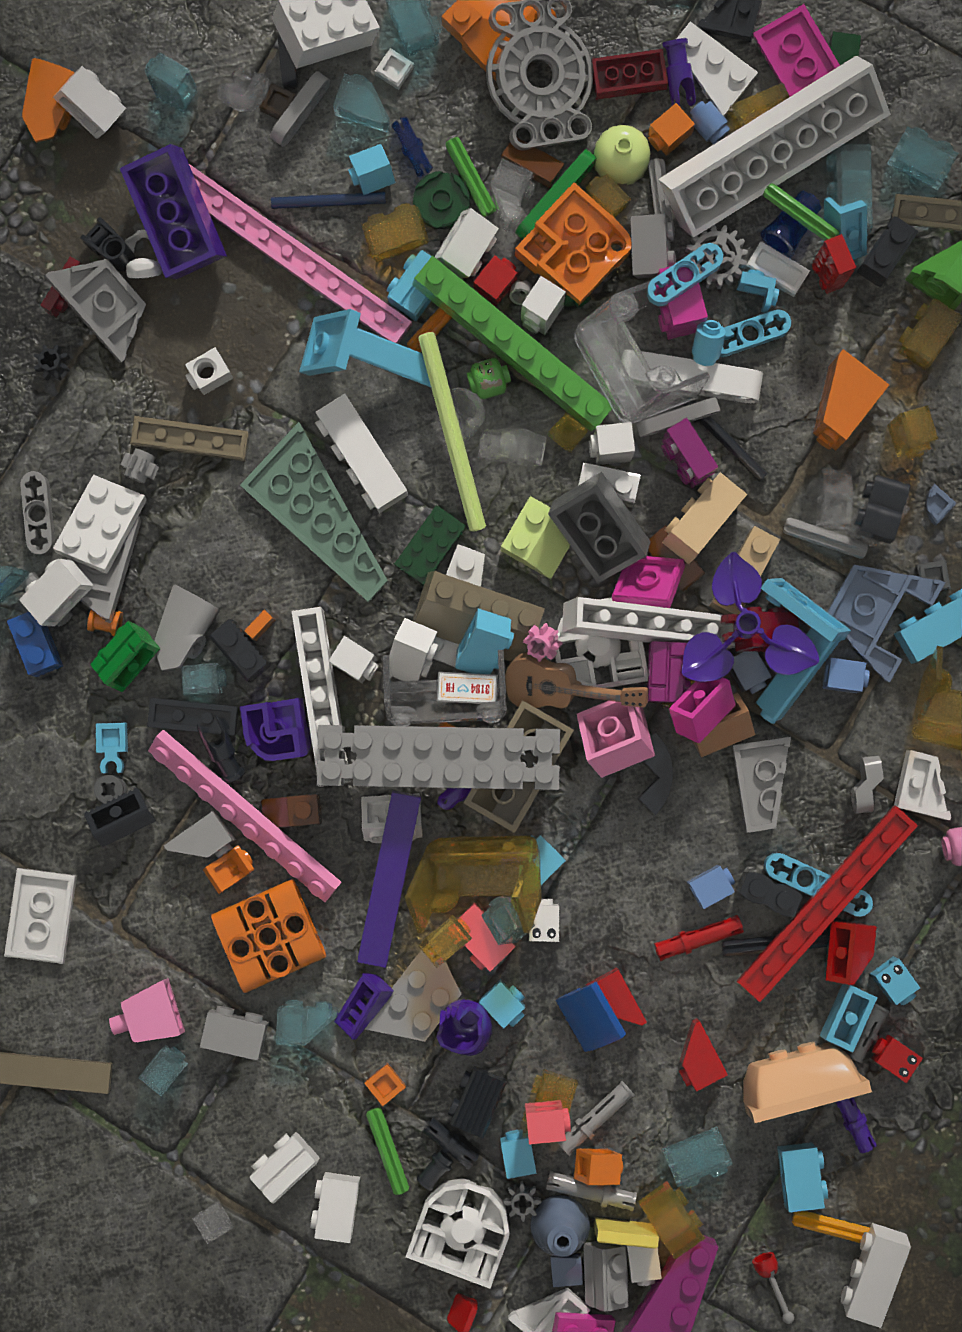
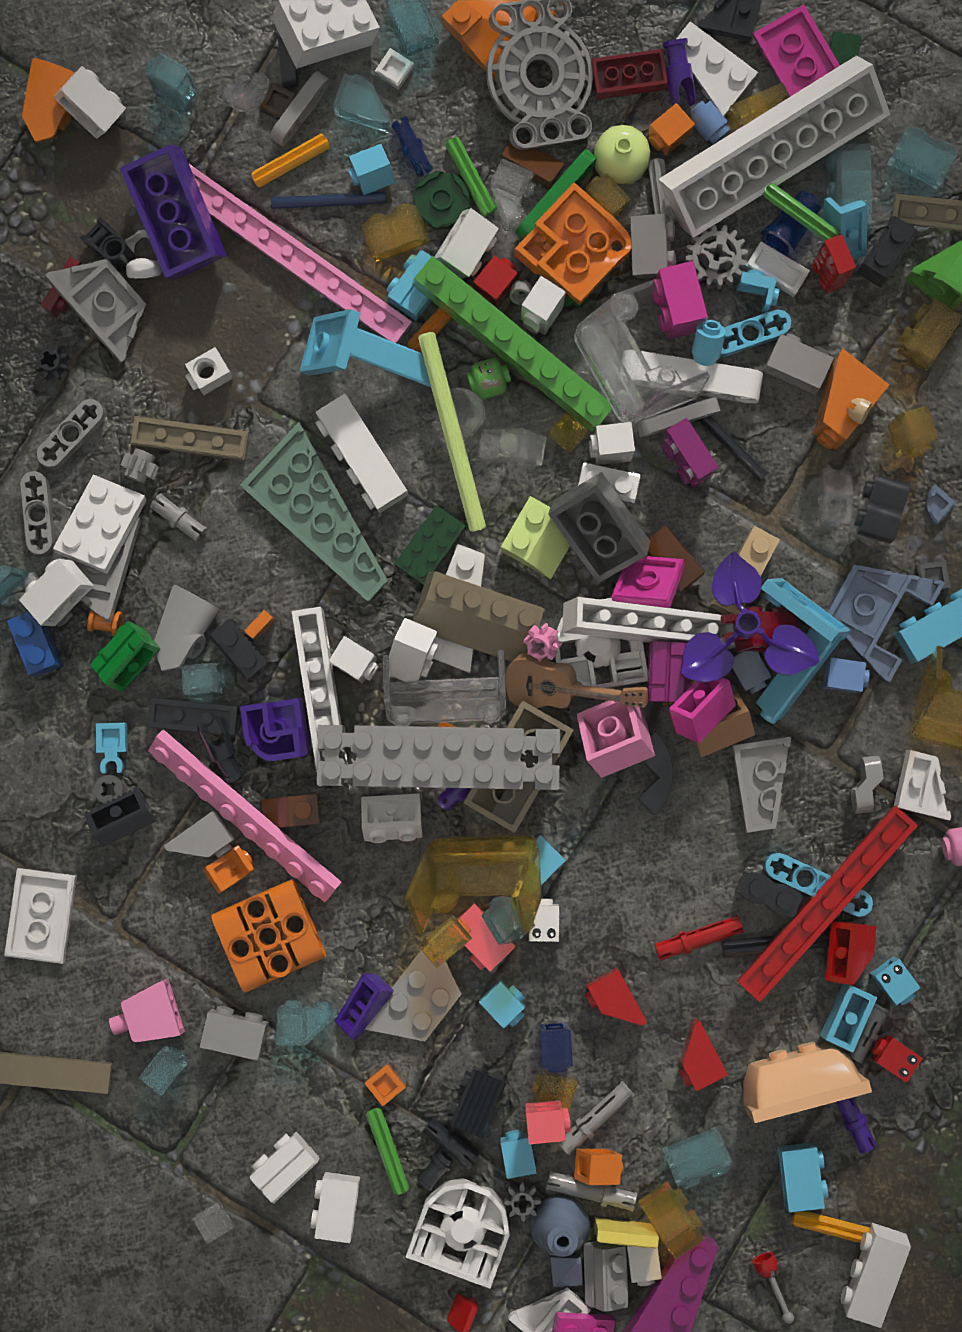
dark purple tile [357,790,421,968] -> none
white tile [437,672,498,705] -> none
dark purple helmet [437,1000,492,1056] -> none
medium azure brick [455,608,514,674] -> none
blue slope [555,982,626,1052] -> none
medium azure beam [647,243,723,306] -> none
tan brick [662,472,747,565] -> none
medium blue brick [687,865,735,909] -> none
light grey axle [783,518,868,559] -> none
none -> light grey beam [37,399,106,469]
none -> light grey pin [150,493,207,543]
none -> light orange axle [251,134,330,187]
none -> clear blue brick [539,1023,573,1073]
none -> light grey brick [762,334,834,395]
none -> tan hinge [847,398,872,424]

